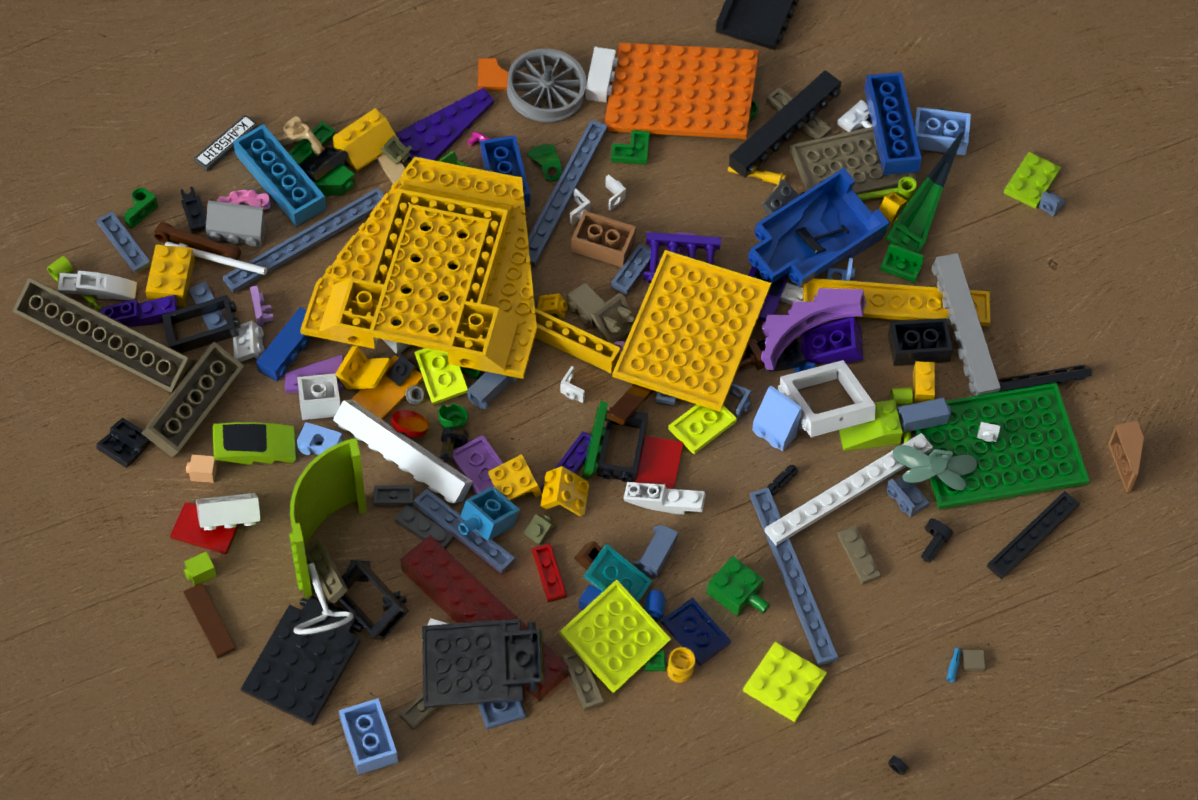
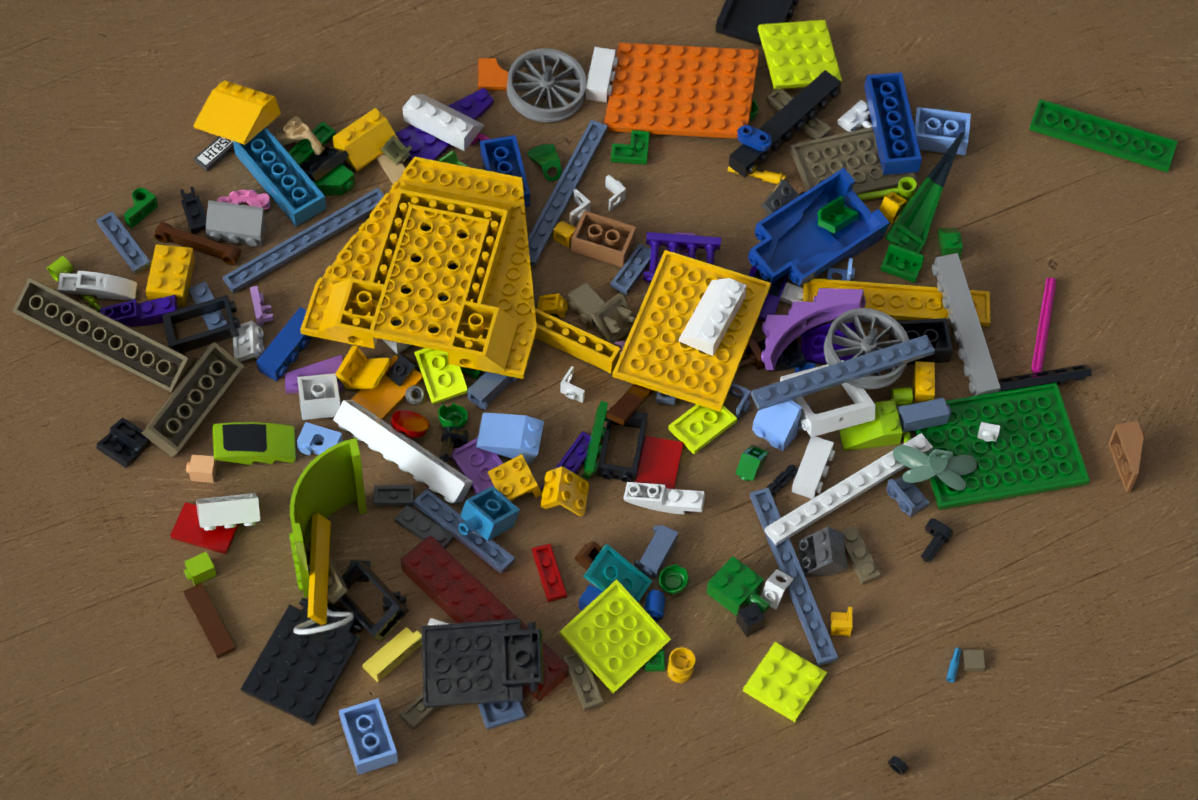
white bar [165,241,267,275] -> none
olive bracket [523,513,557,545] -> none
clear blue plate [661,598,731,666] -> none
black piece [795,225,850,254] -> none
black plate [987,491,1079,580] -> none
lime plate [1004,152,1061,209] -> none
sand blue bracket [1039,191,1066,217] -> none
none -> yellow slope [194,80,281,145]
none -> yellow tile [308,513,331,625]
none -> light yellow panel [362,628,422,683]
none -> white slope [403,94,484,151]
none -> light blue slope [476,413,544,464]
none -> yellow brick [553,221,576,248]
none -> green hair [659,564,689,595]
none -> white slope [679,278,746,356]
none -> green slope [735,445,769,481]
none -> black brick [736,602,765,637]
none -> blue plate [737,125,772,151]
none -> sand blue plate [751,335,935,411]
none -> neon yellow plate [758,20,842,89]
none -> white bracket [760,569,794,610]
none -> white brick [792,436,835,499]
none -> flat silver slope [798,526,848,577]
none -> green bracket [818,196,859,233]
none -> light grey wheel [824,308,909,389]
none -> yellow panel [830,606,852,636]
none -> green slope [937,228,963,259]
none -> green plate [1029,99,1178,173]
none -> dark pink axle [1031,277,1057,373]

